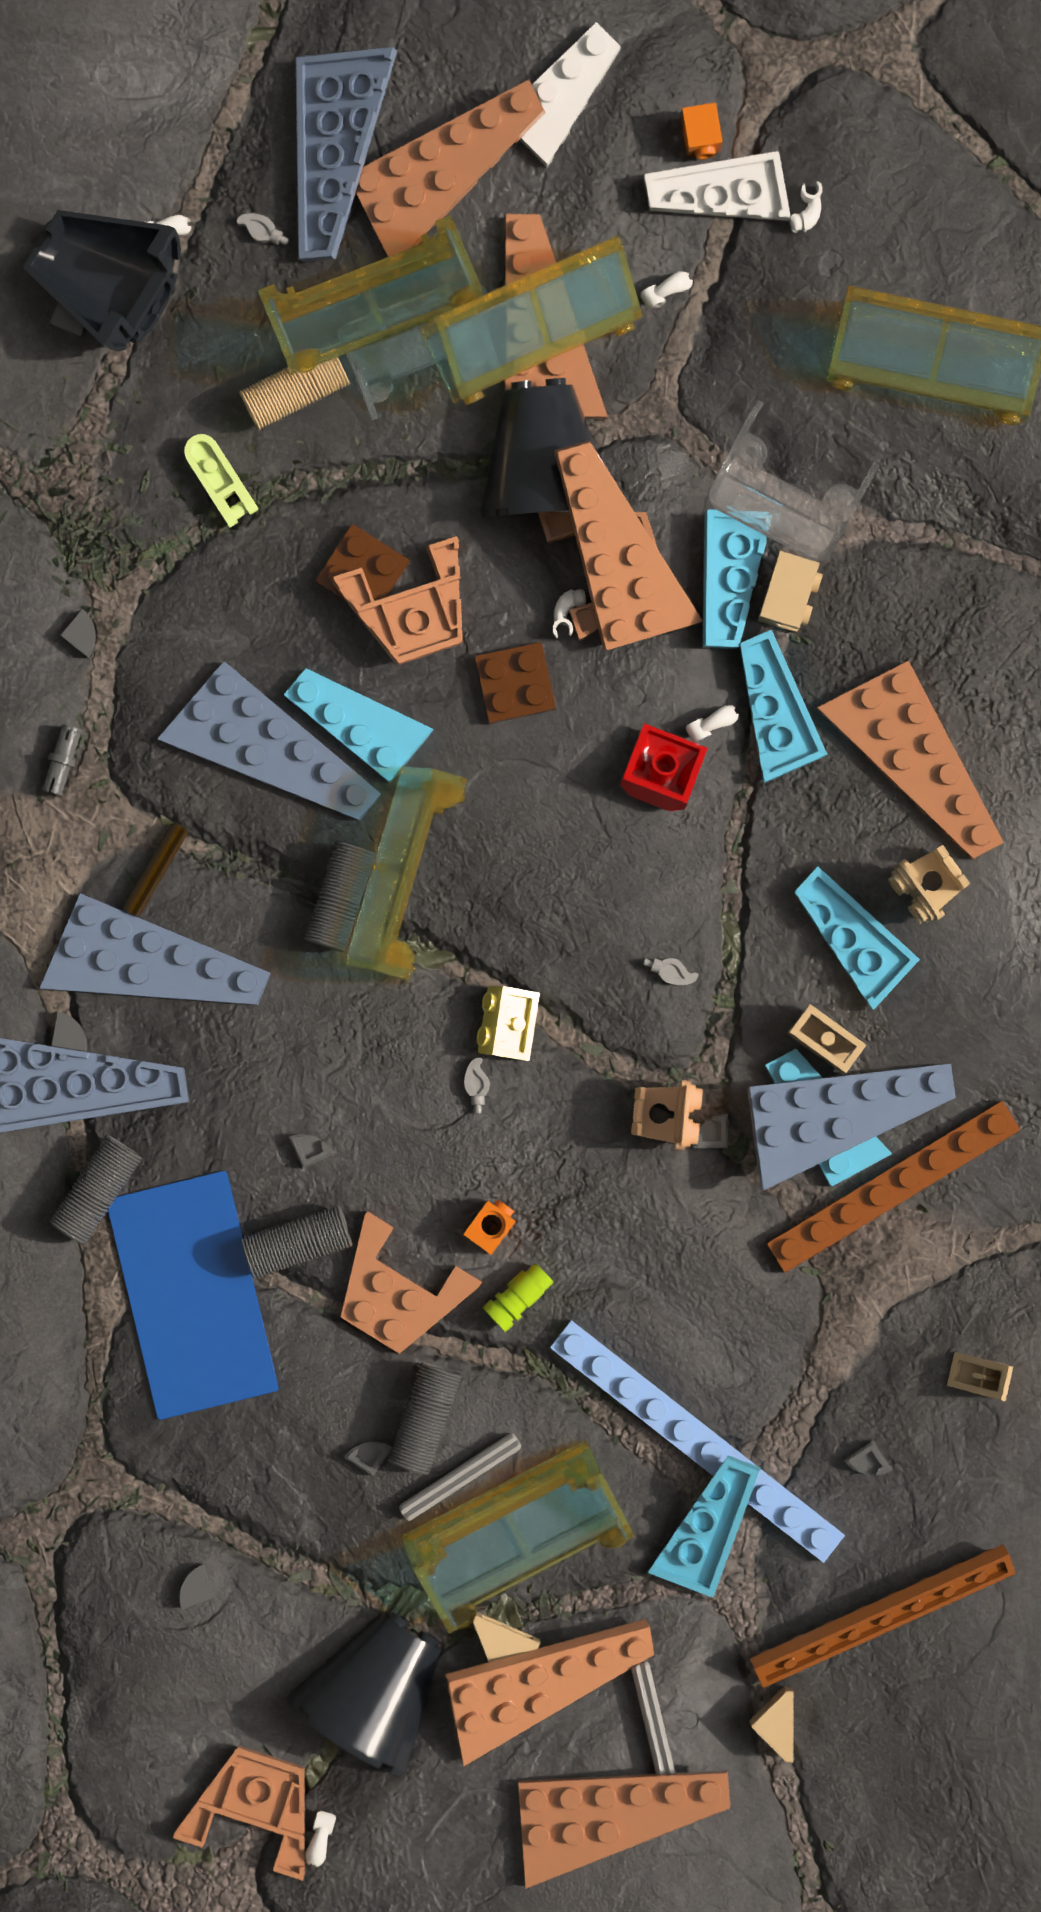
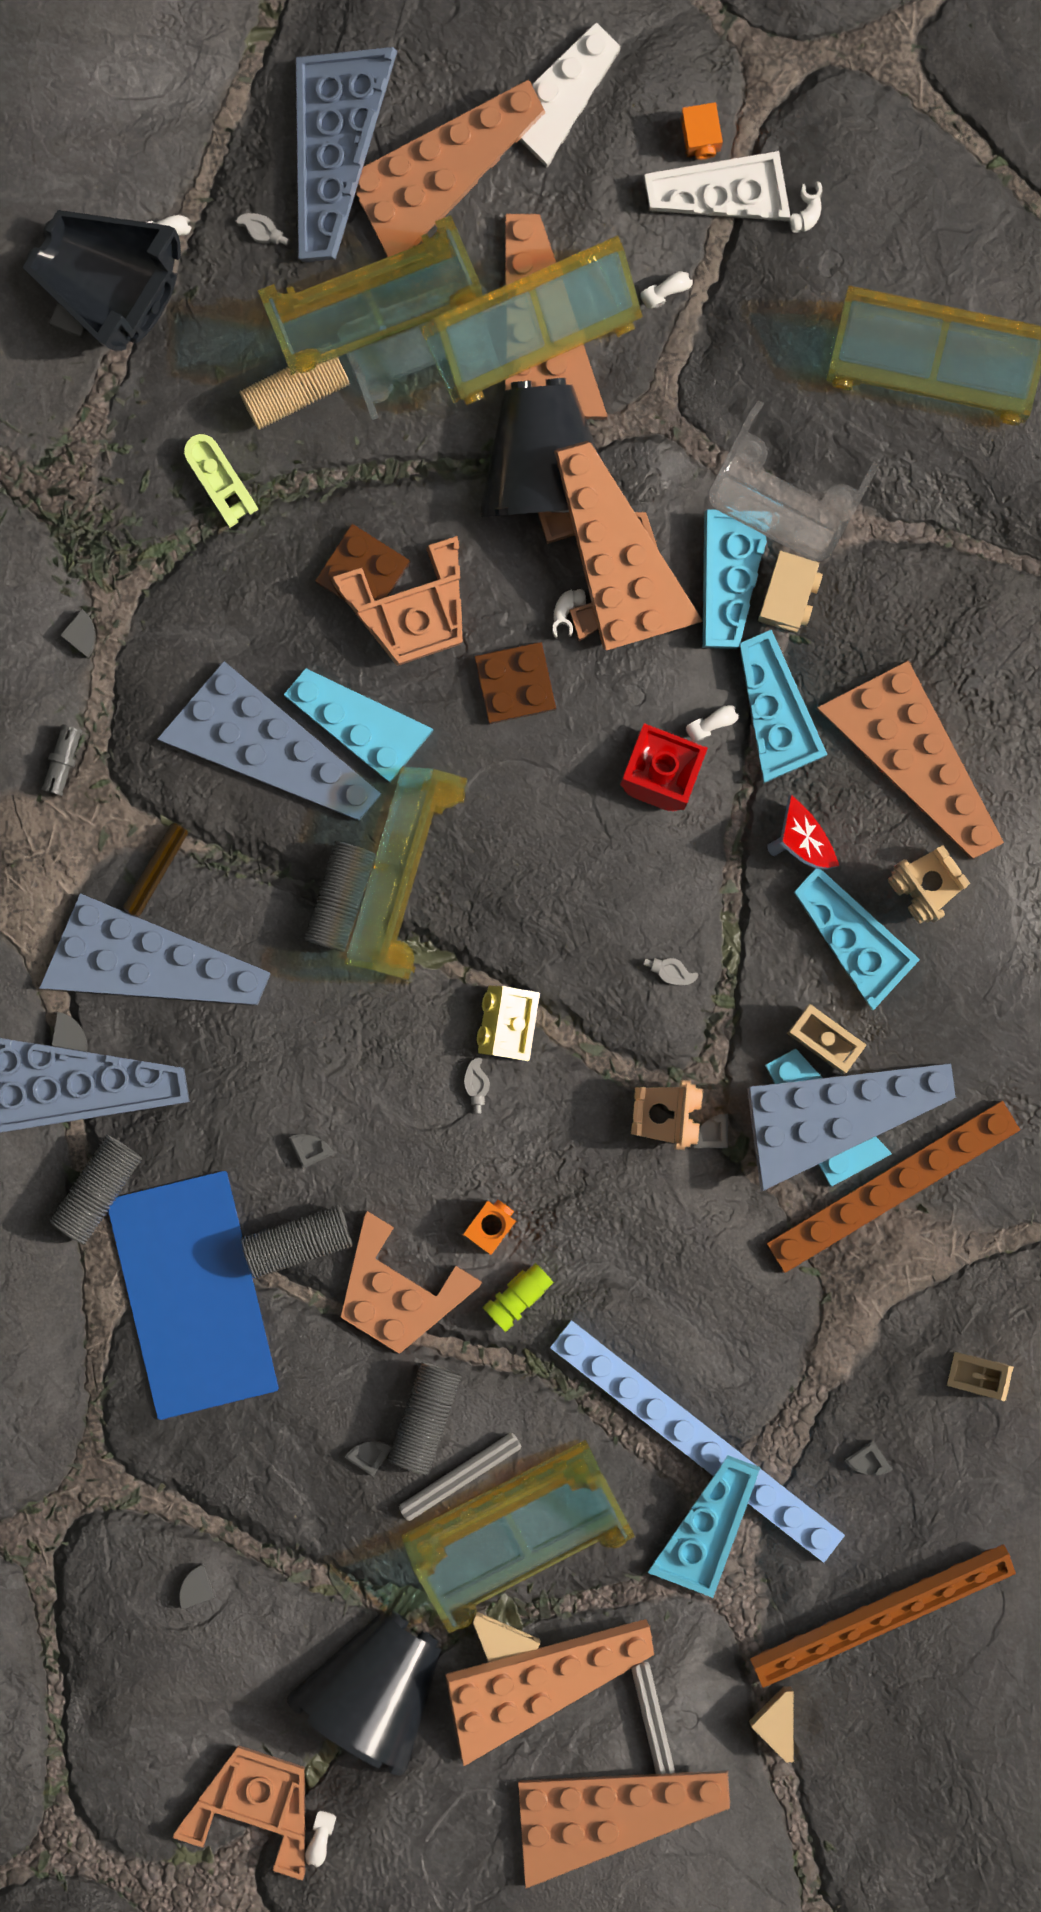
none -> shield [767,794,840,870]

